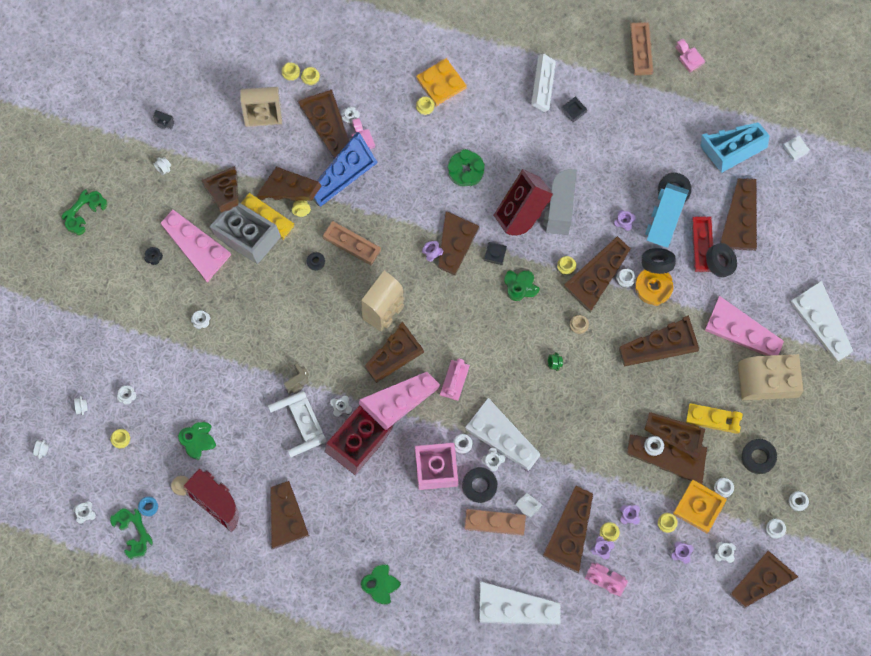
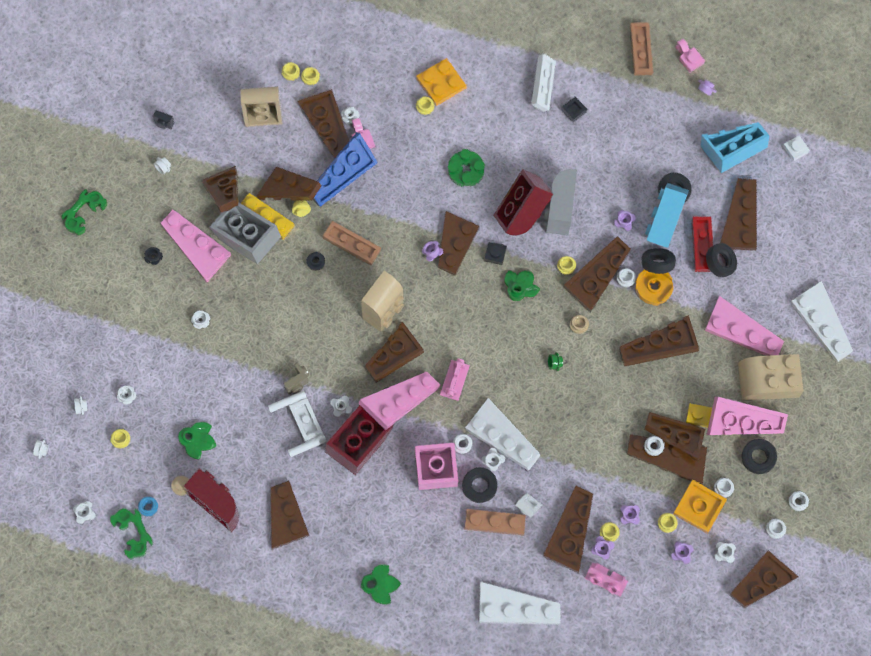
none -> lavender plate [698,79,717,95]
none -> bright pink wing [707,397,788,435]

